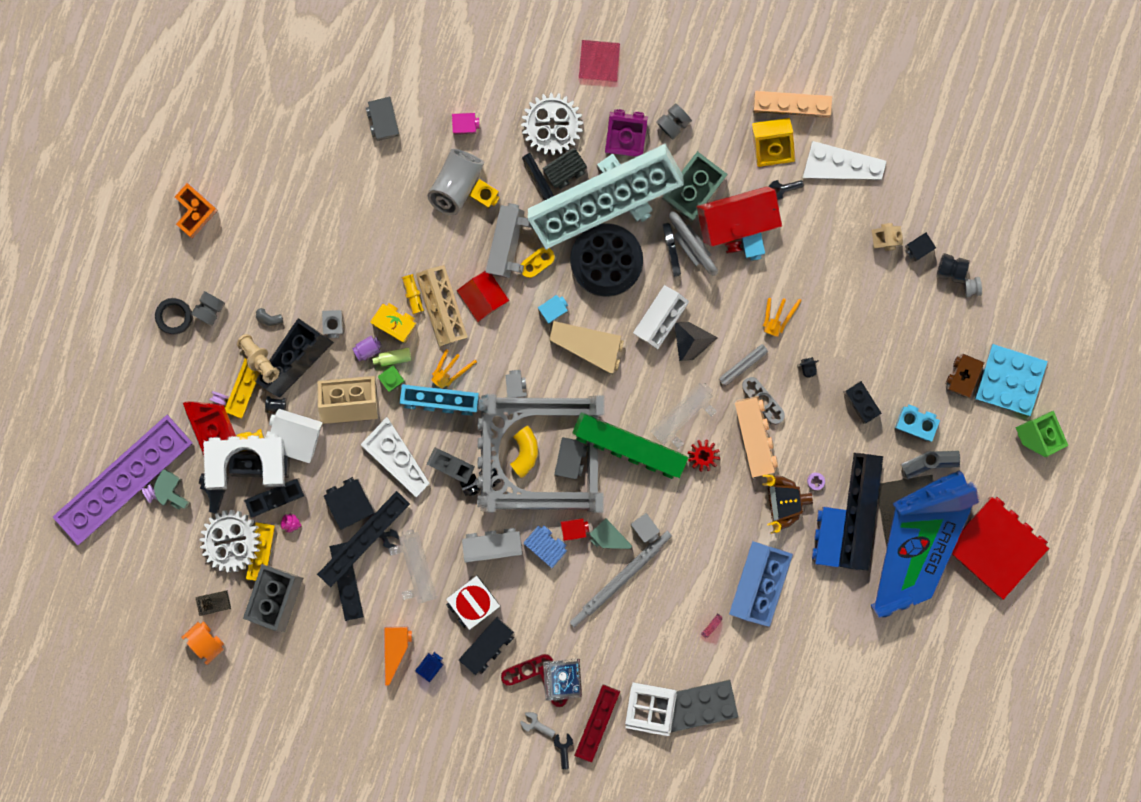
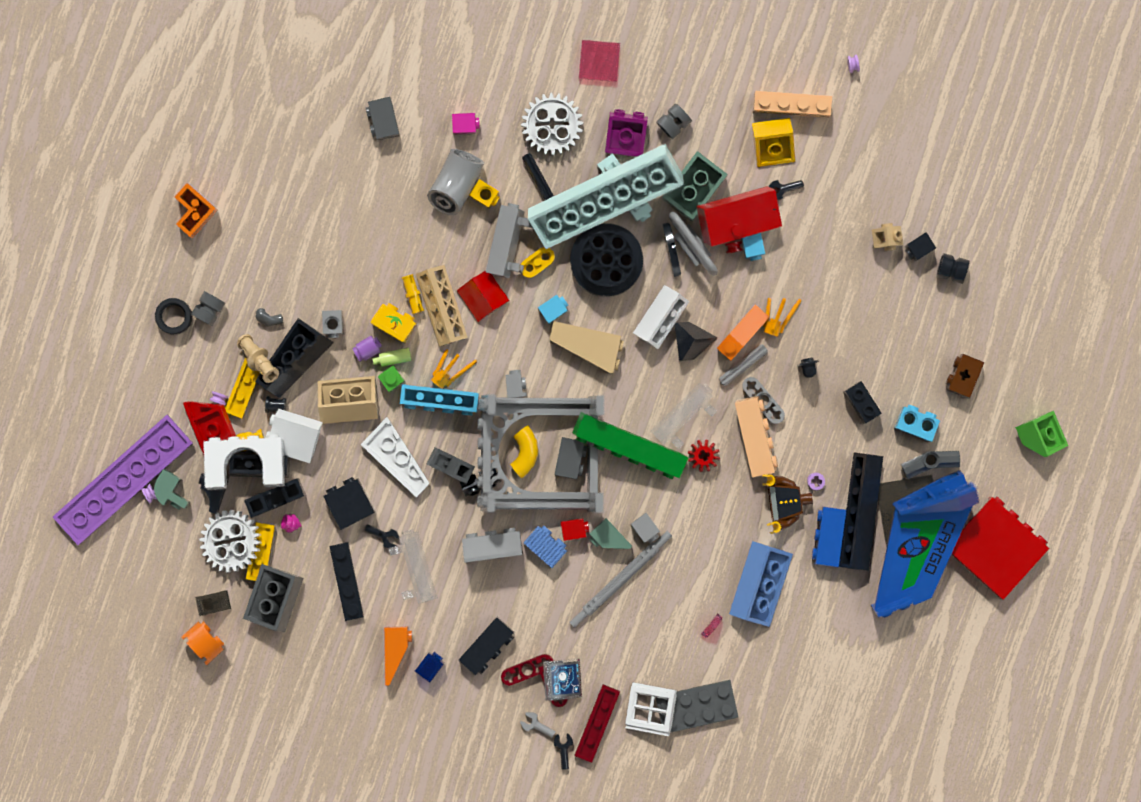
black plate [317,491,410,588] -> none
piece [446,575,501,630] -> none
pearl dark grey brick [542,148,587,189] -> none
white wing [802,141,887,180] -> none
light grey wheel [964,277,982,297] -> none
medium azure plate [975,344,1048,416] -> none
none -> orange slope [717,304,769,361]
none -> lavender bush [847,55,860,73]

